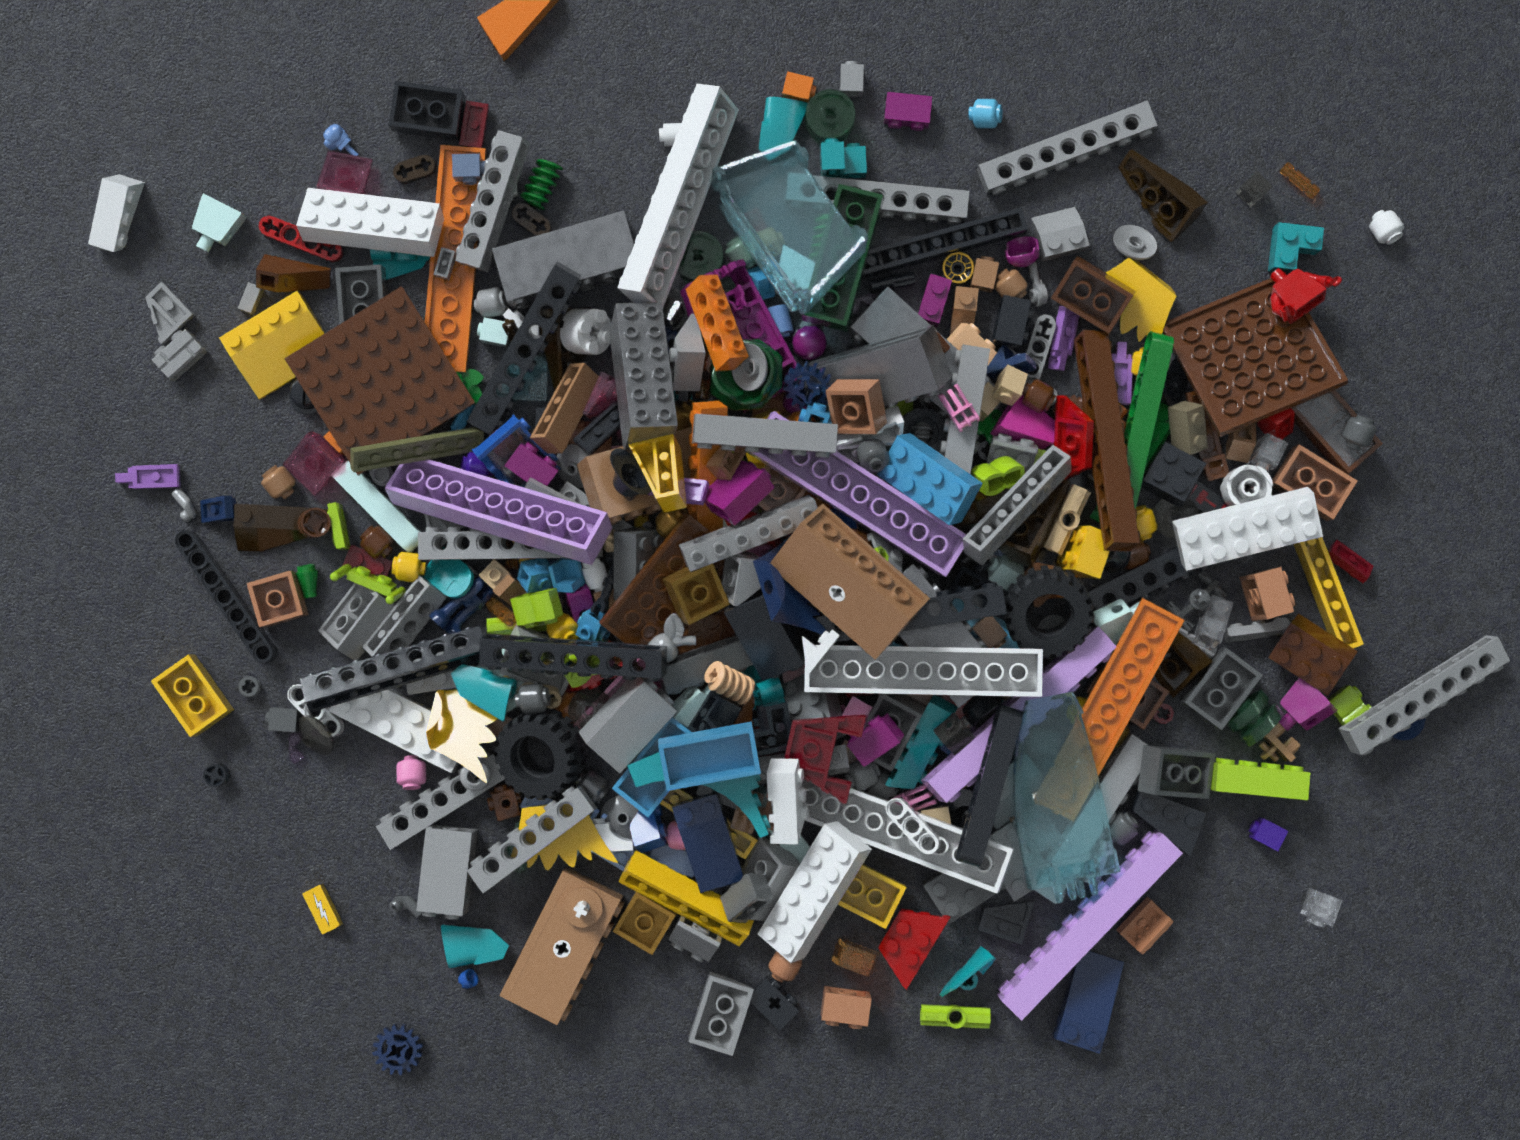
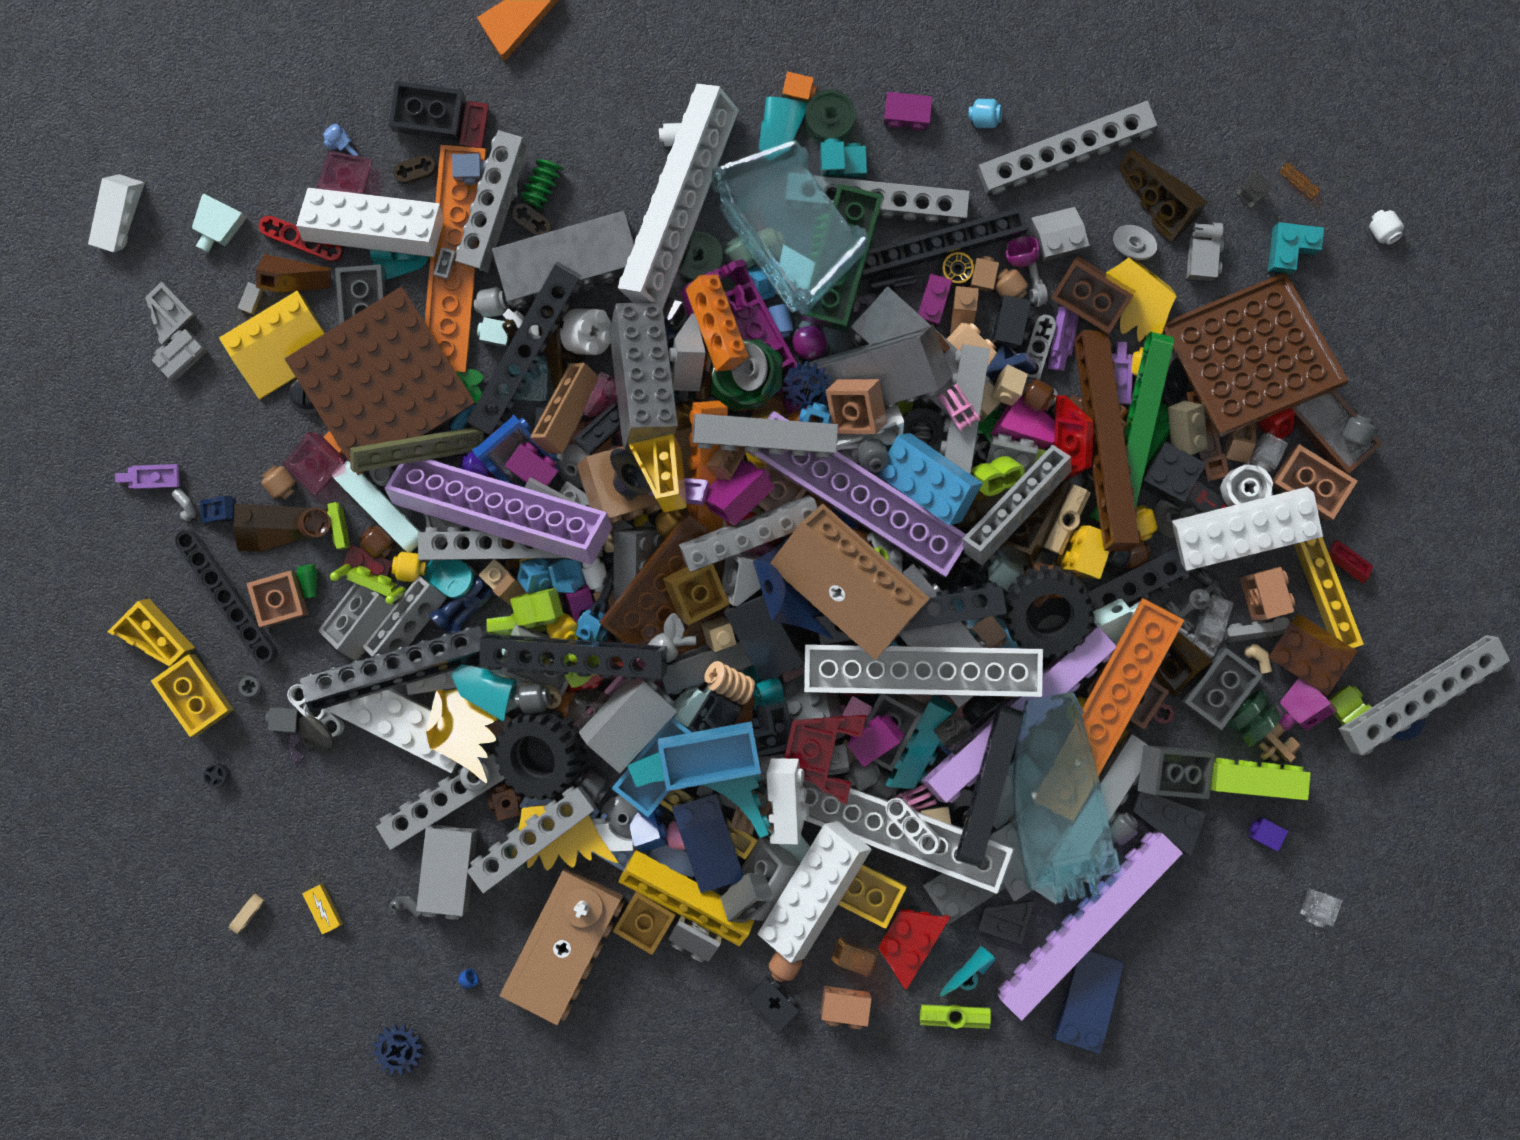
bright pink head [396,755,426,790] -> none
teal panel [441,924,510,969] -> none
clear orange axle [486,598,516,626] -> none
light grey slope [688,972,754,1056] -> none
white slope [802,629,841,673] -> none
light grey brick [840,61,864,97] -> none
nougat bracket [1116,897,1173,954] -> none
red torso [1270,268,1342,324] -> none
none -> yellow wedge [108,598,195,666]
none -> tan beam [228,893,265,935]
none -> tan brick [701,616,737,652]
none -> light grey hinge [1186,223,1224,281]
none -> tan arm [1245,644,1272,674]

